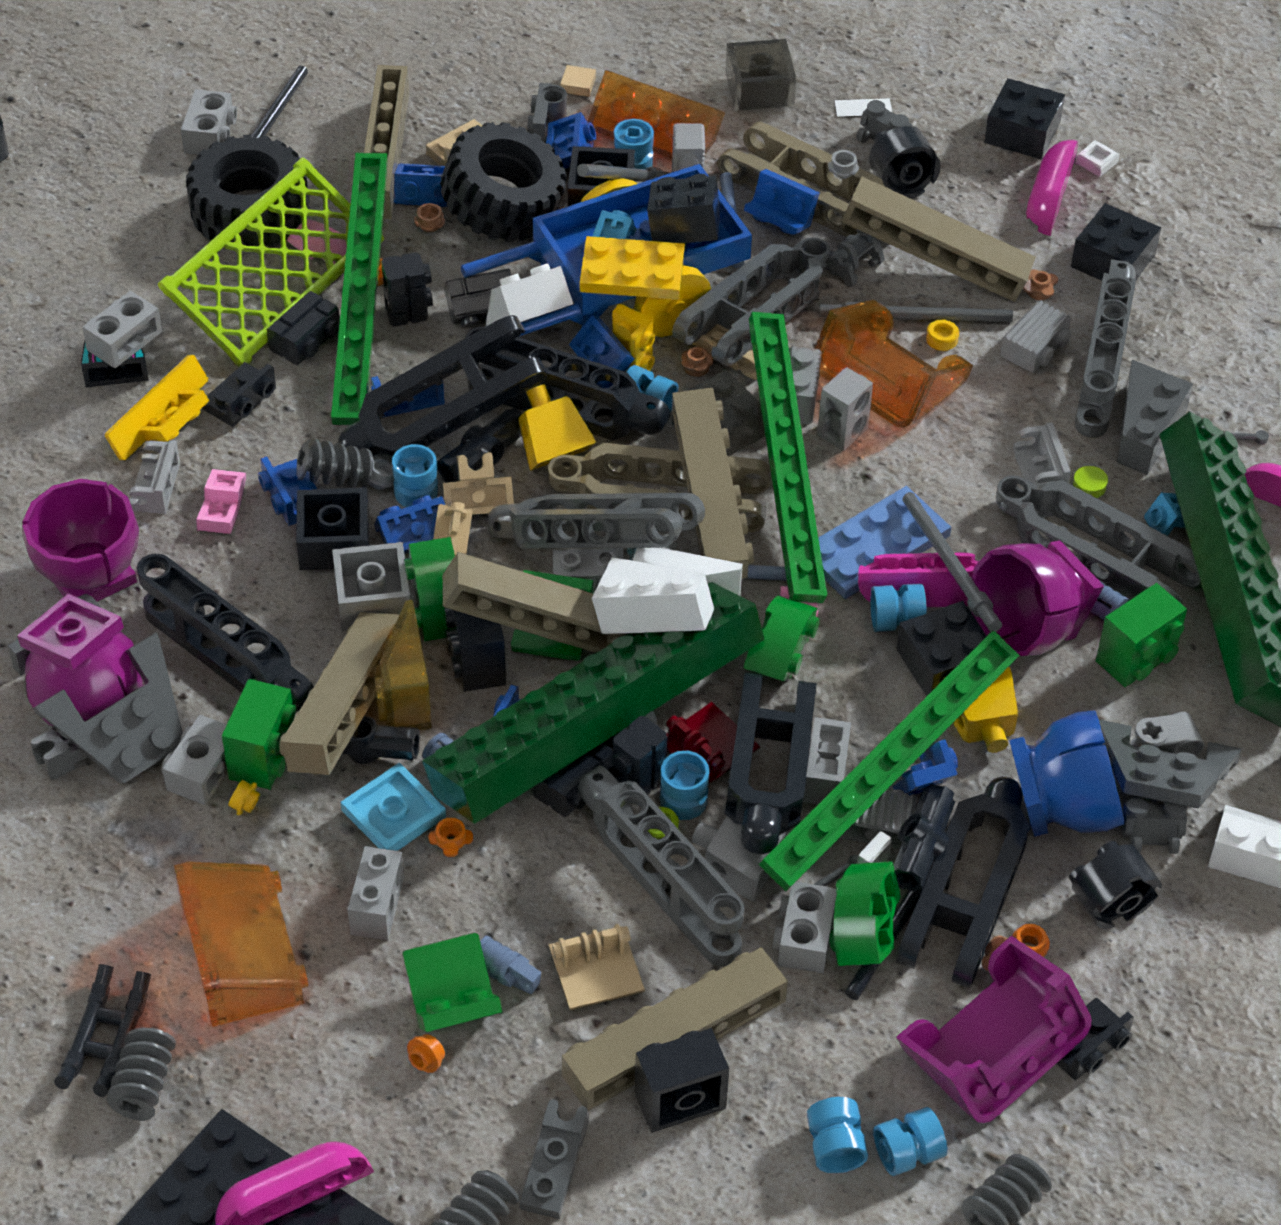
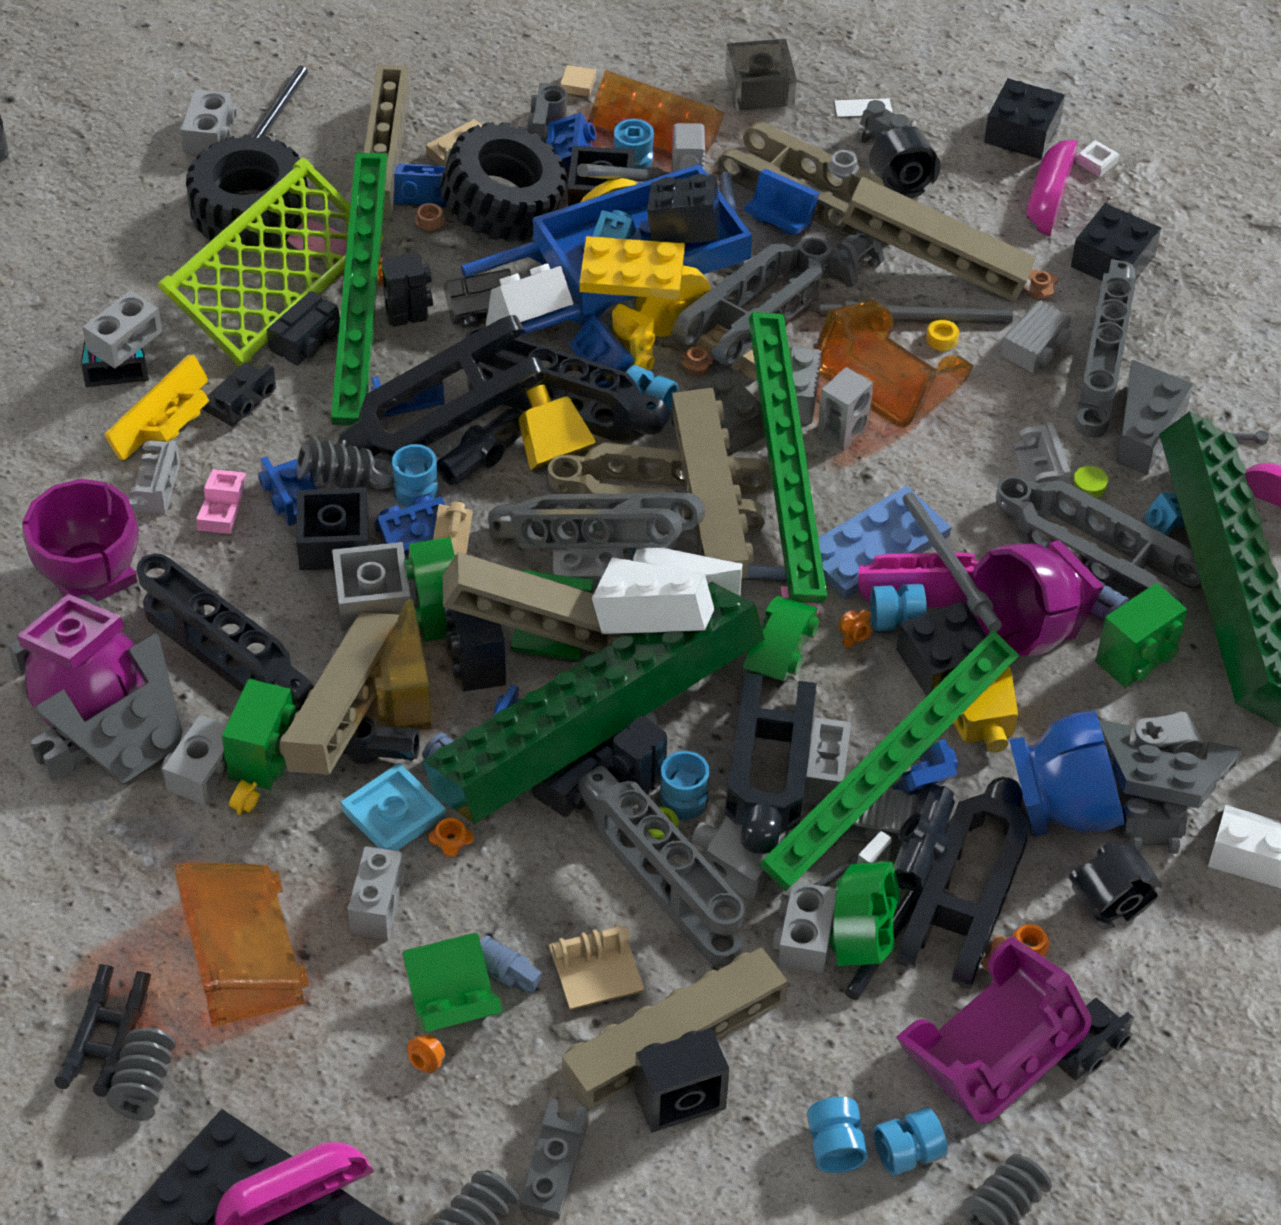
tan plate [442,453,514,515] -> none
dark red hinge [666,702,760,784] -> none
none -> orange plate [838,609,873,648]

